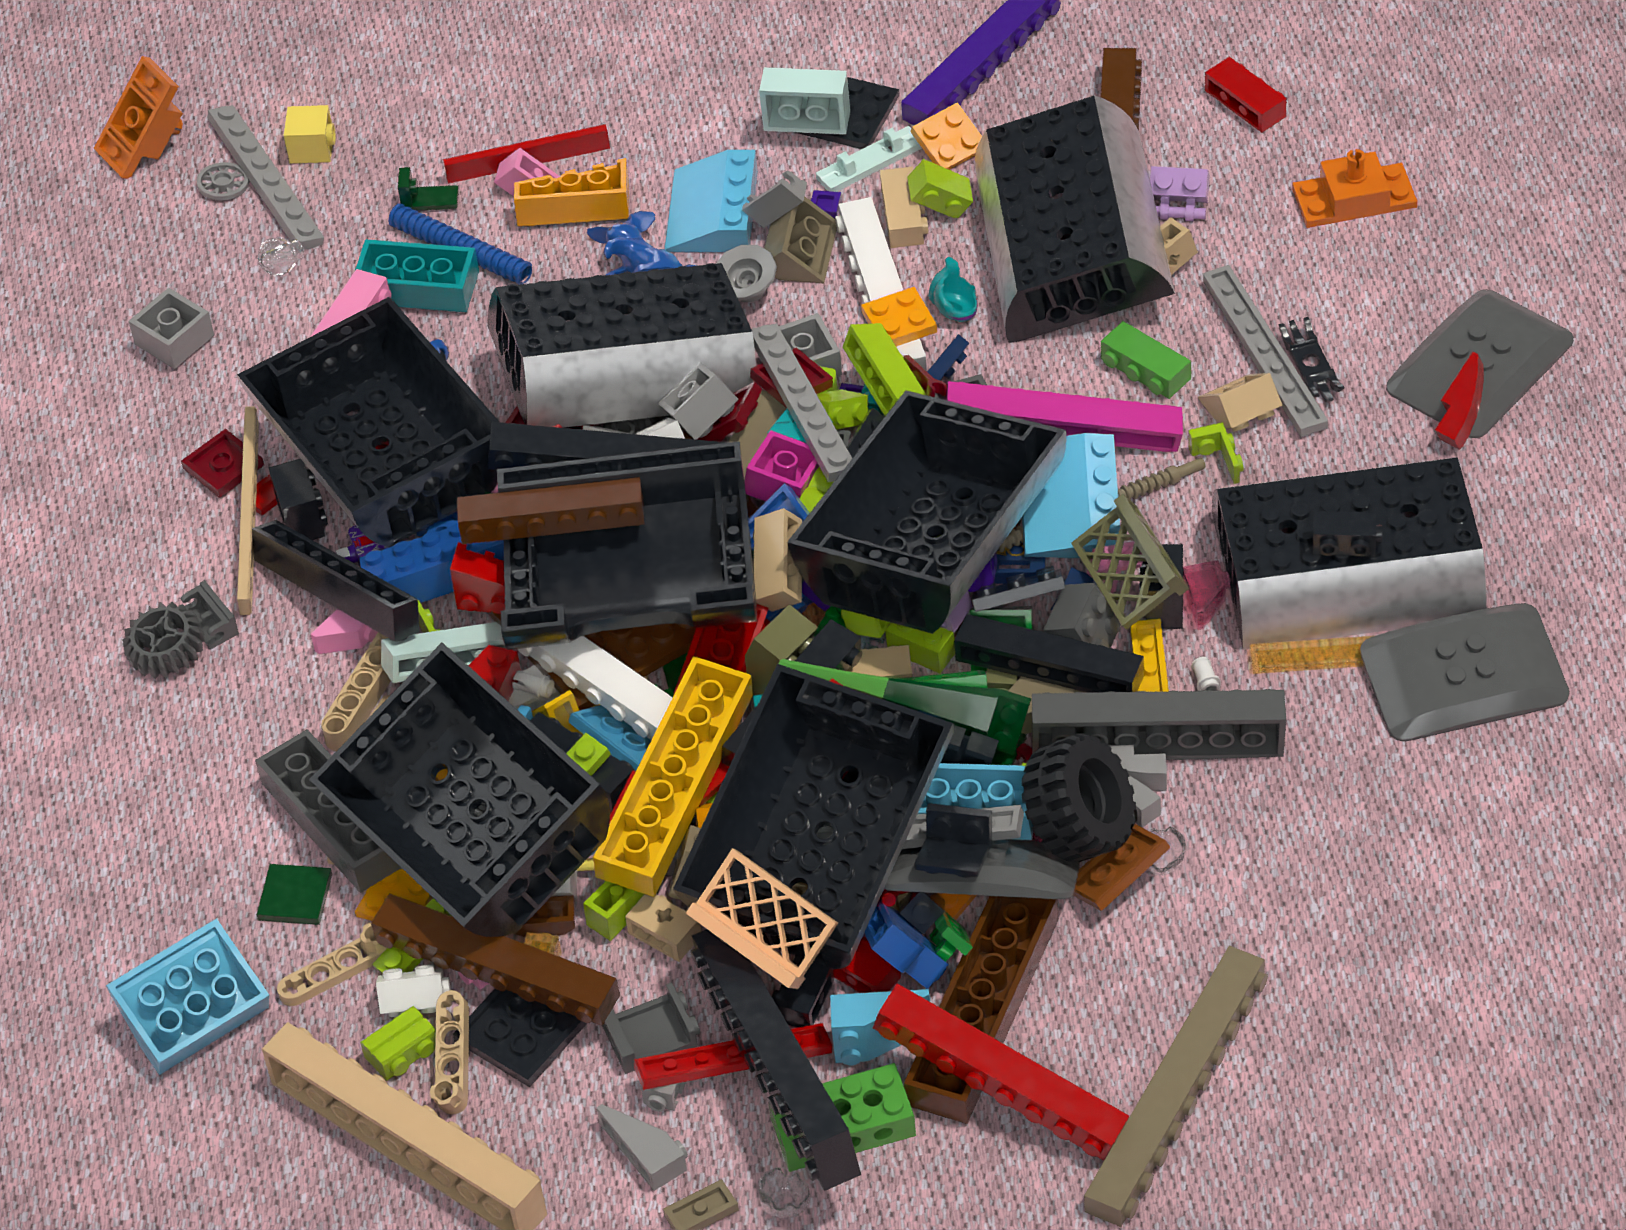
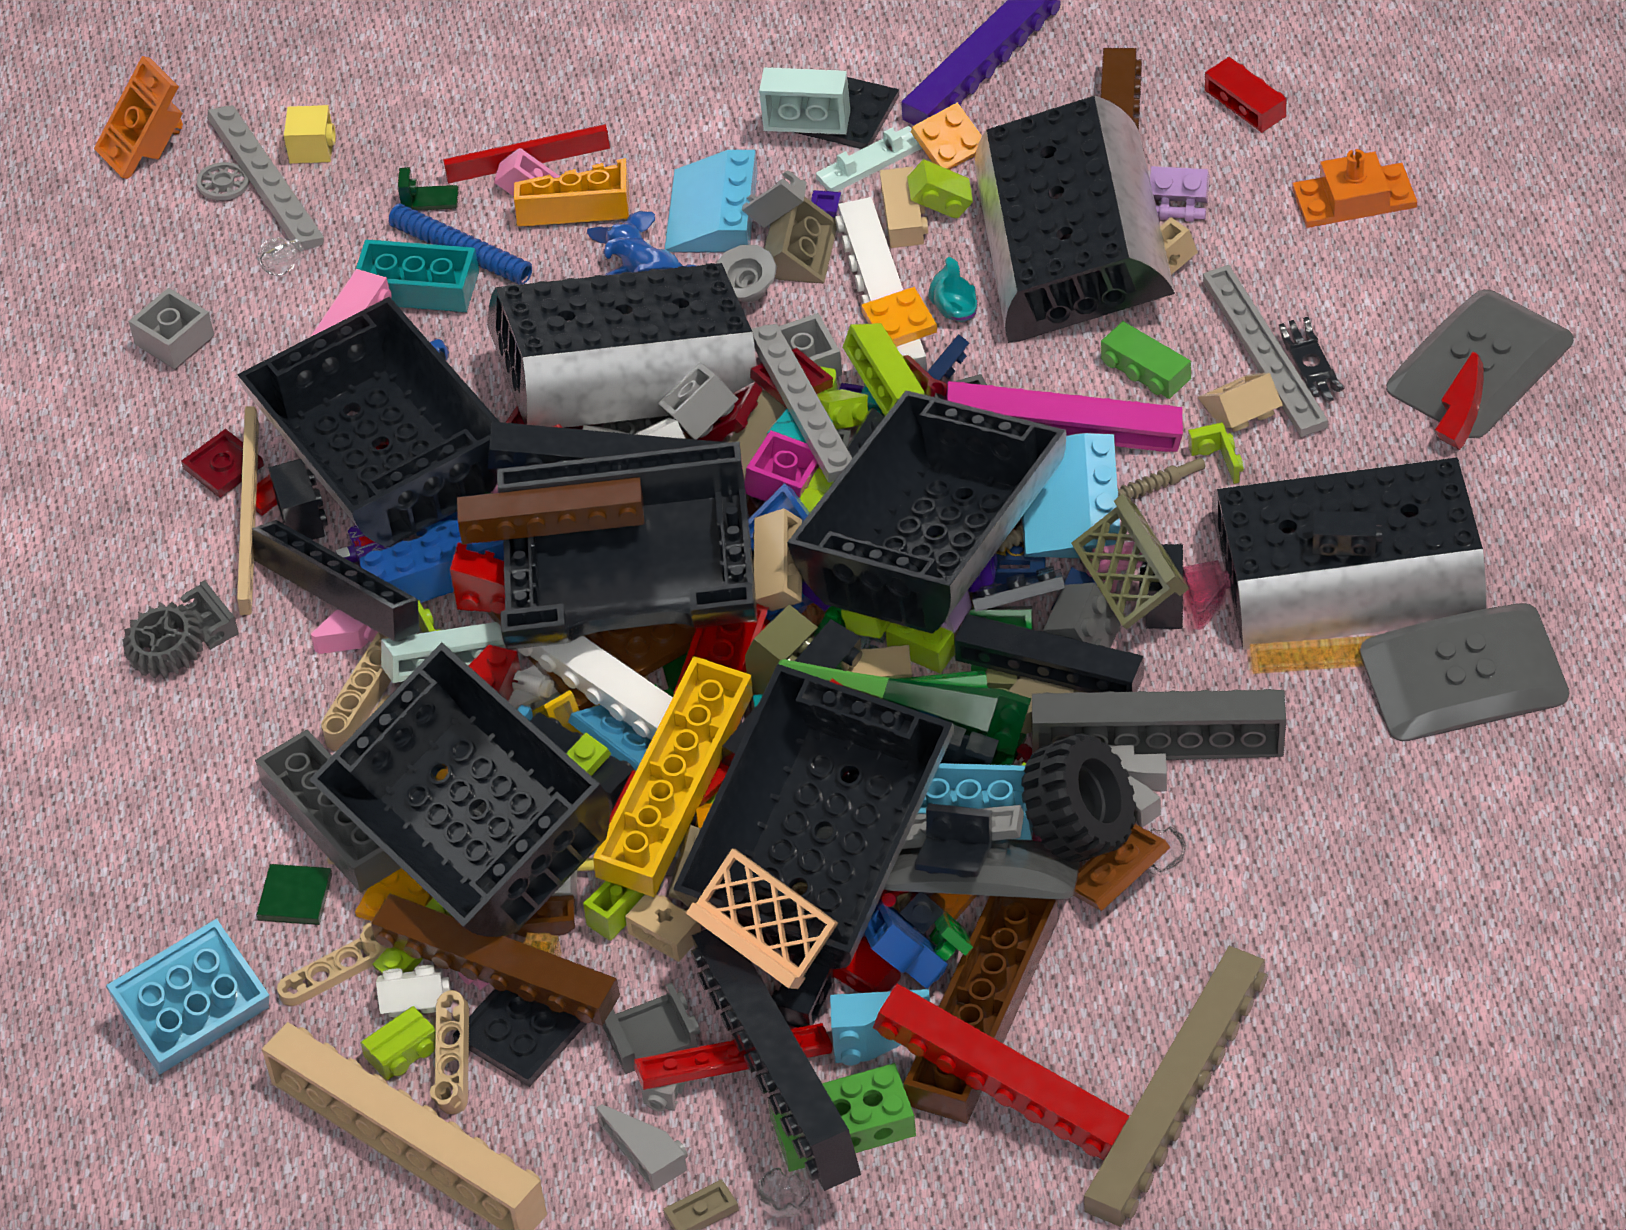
yellow plate [1130,619,1169,692] -> none
white pin [1191,657,1221,691] -> none

